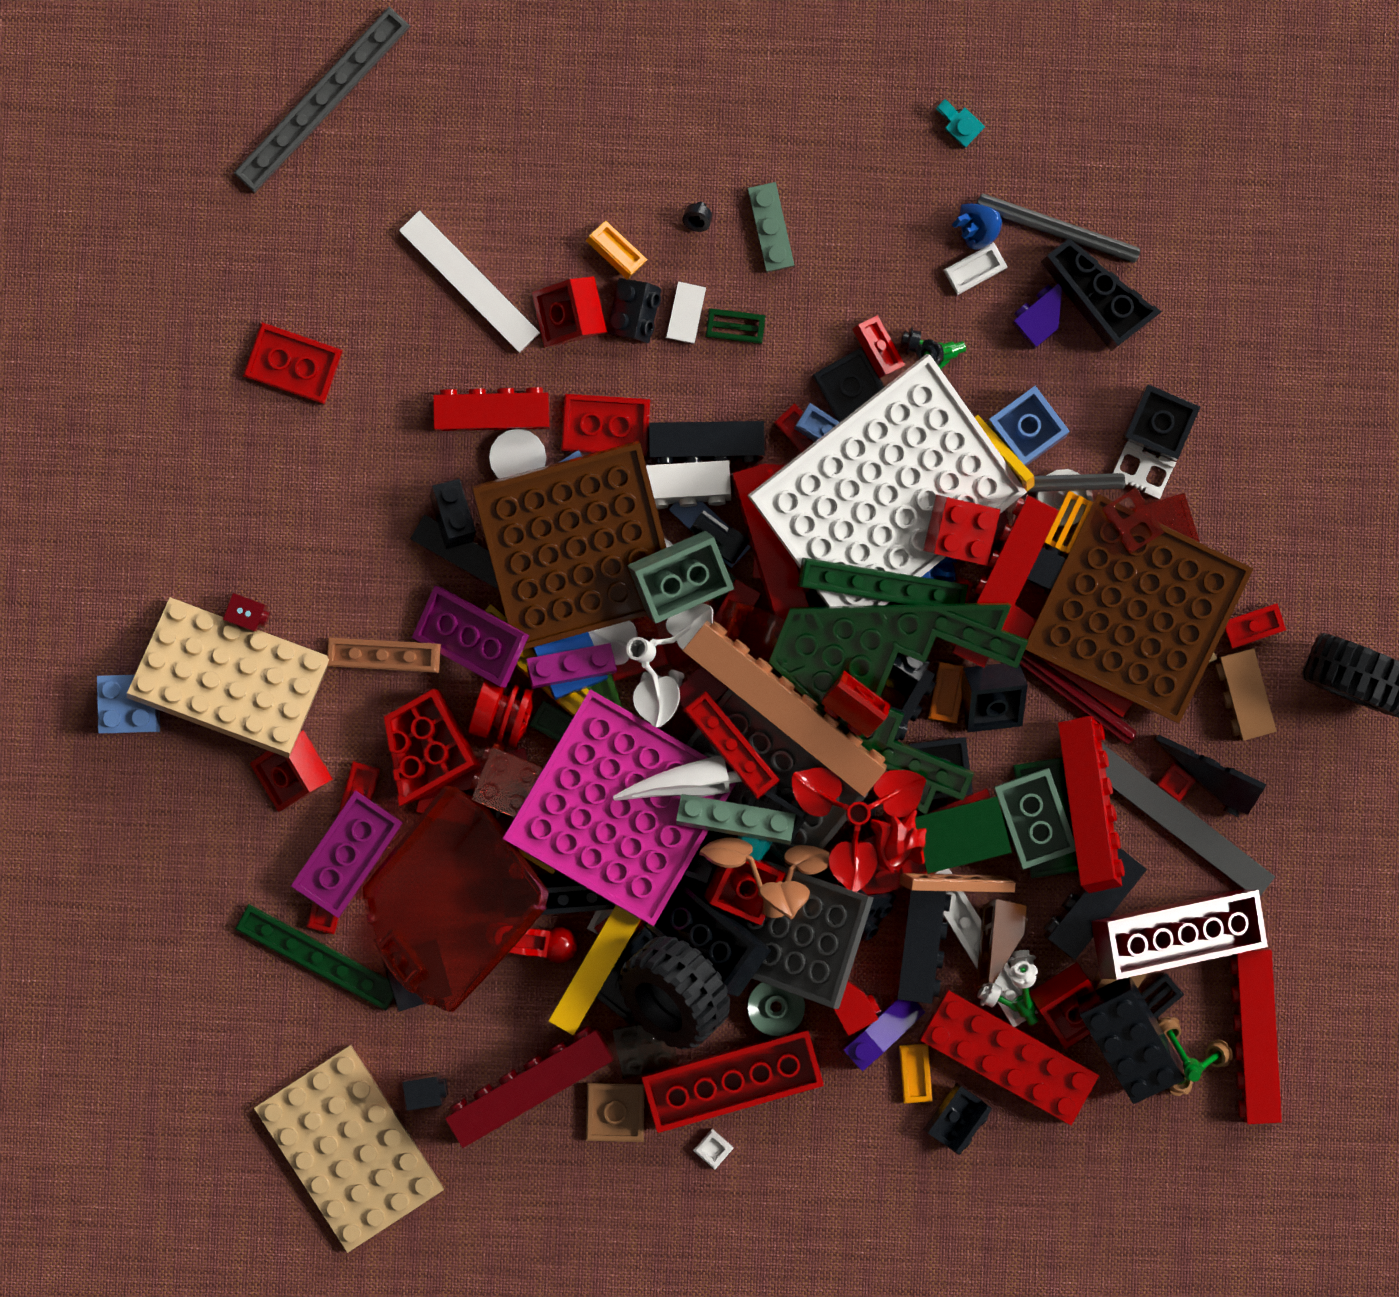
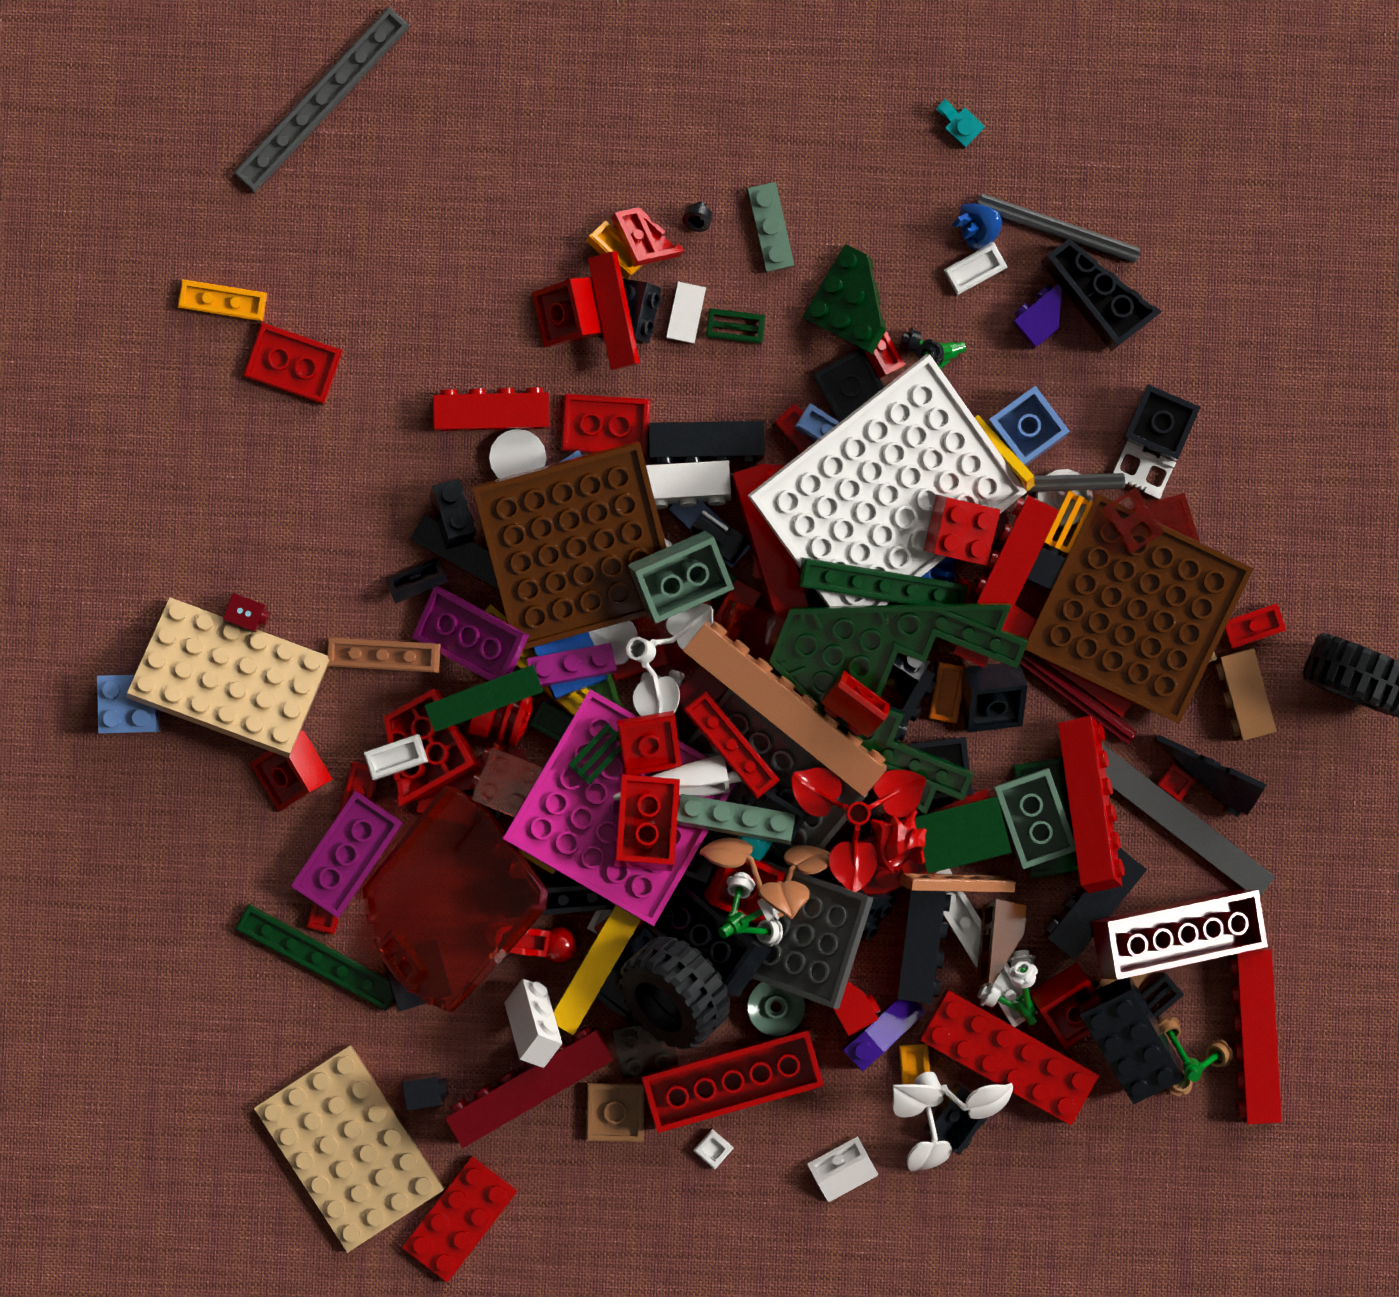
white tile [399,210,540,353] -> none
none -> light orange tile [178,279,267,322]
none -> white tile [364,734,428,780]
none -> black tile [386,557,448,604]
none -> red plate [402,1156,518,1283]
none -> dark green tile [425,664,544,732]
none -> white brick [504,978,562,1068]
none -> dark green tile [568,723,621,785]
none -> red tile [588,251,640,370]
none -> wing [611,207,684,267]
none -> red slope [614,774,680,871]
none -> red tile [616,711,682,775]
none -> plant [718,872,783,947]
none -> dark green plate [802,244,887,354]
none -> white panel [808,1136,878,1202]
none -> white plant [892,1072,1013,1171]

